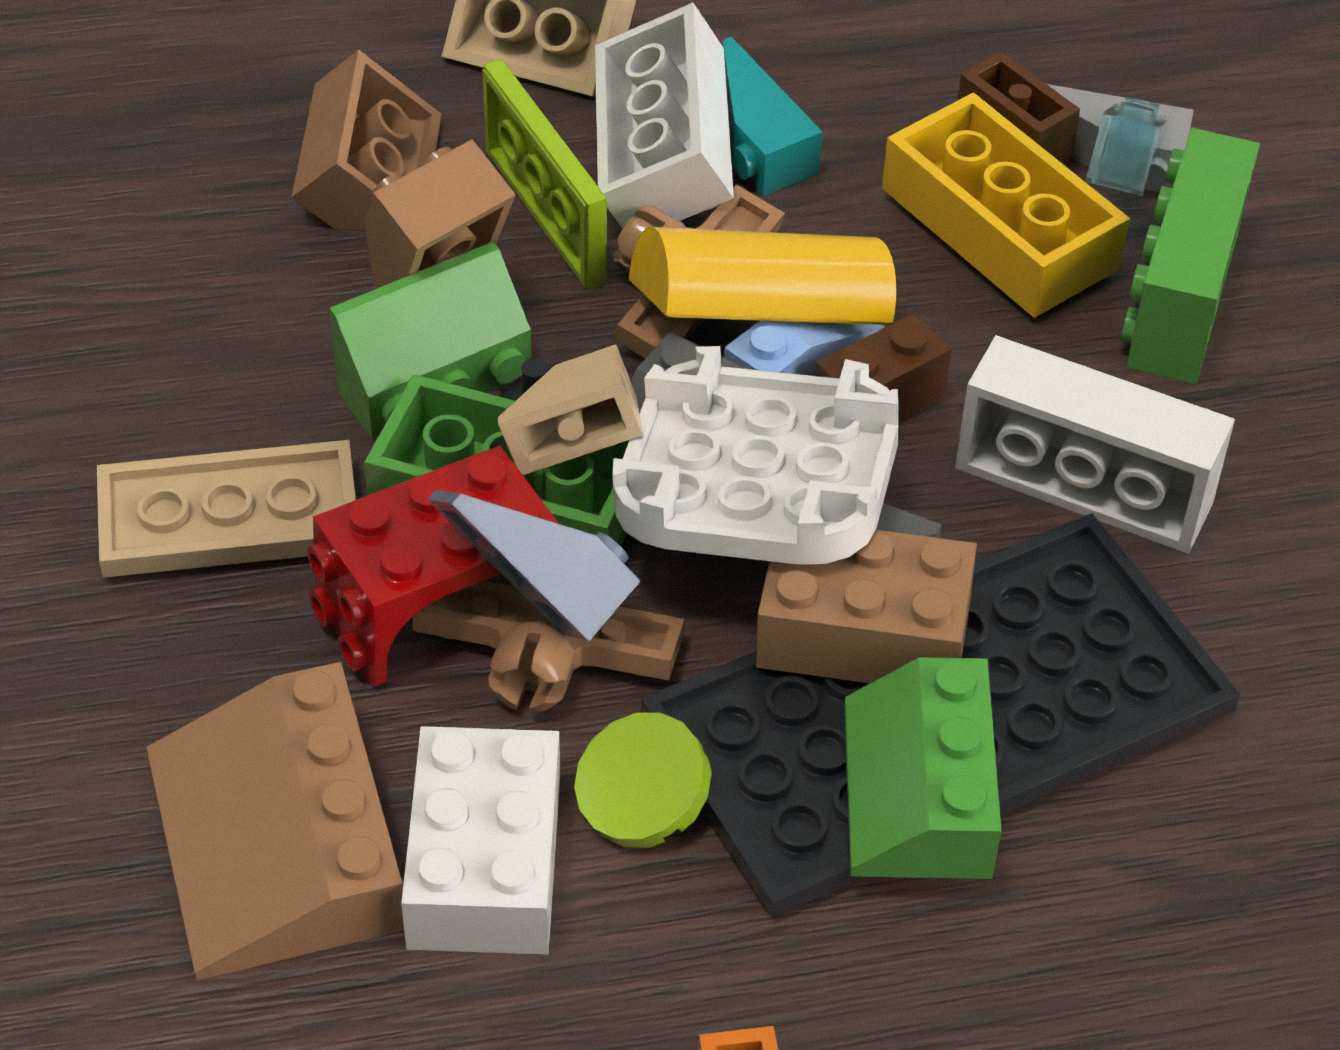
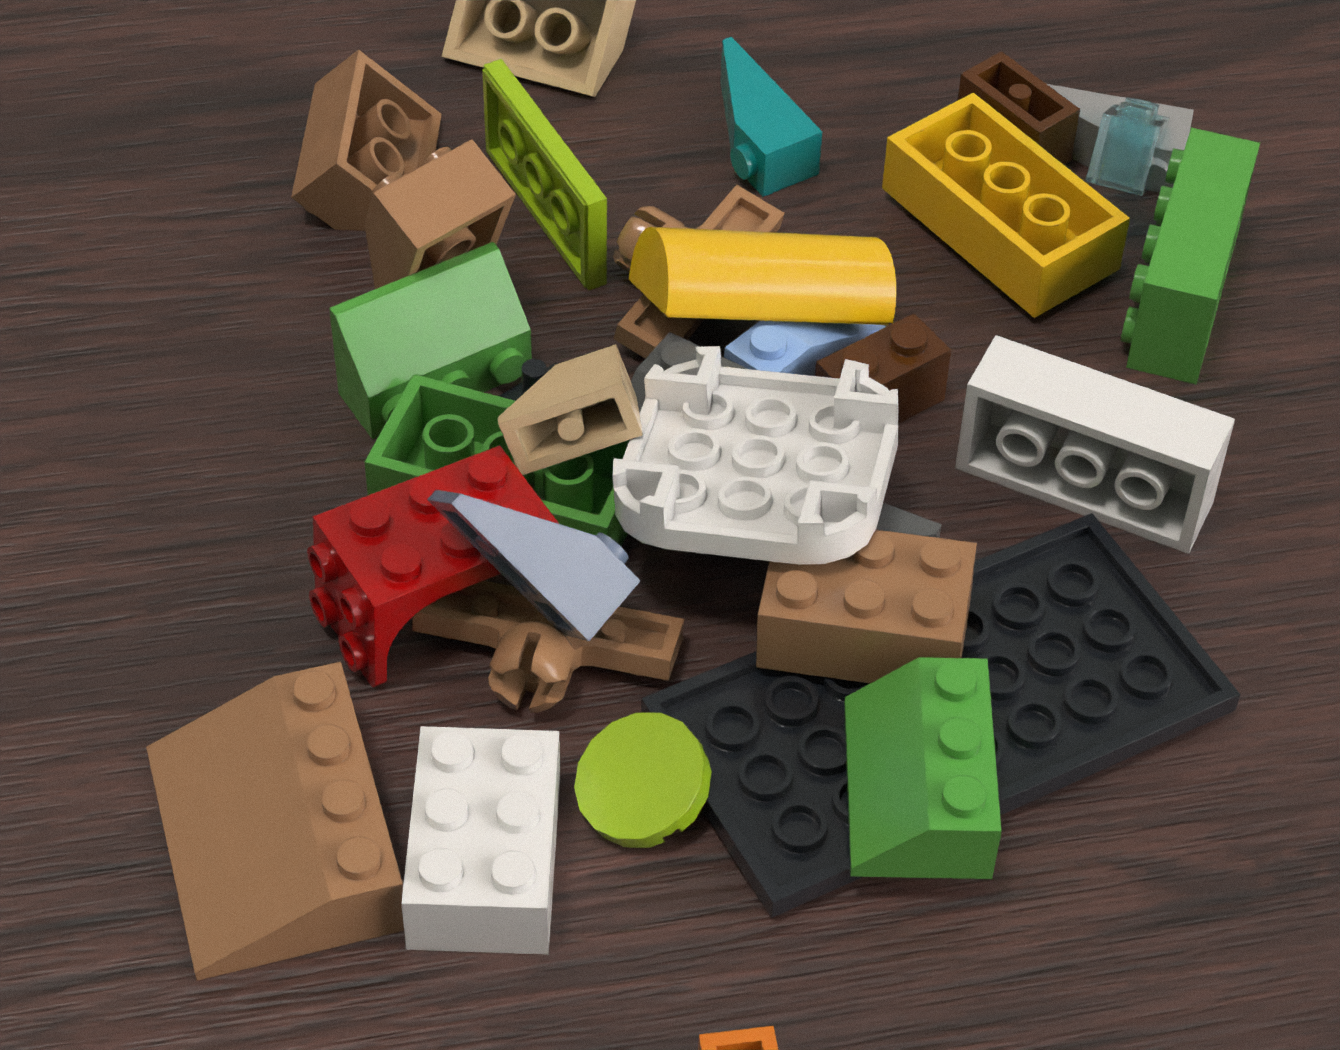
tan plate [97,440,356,578] -> none
white brick [595,3,734,229] -> none

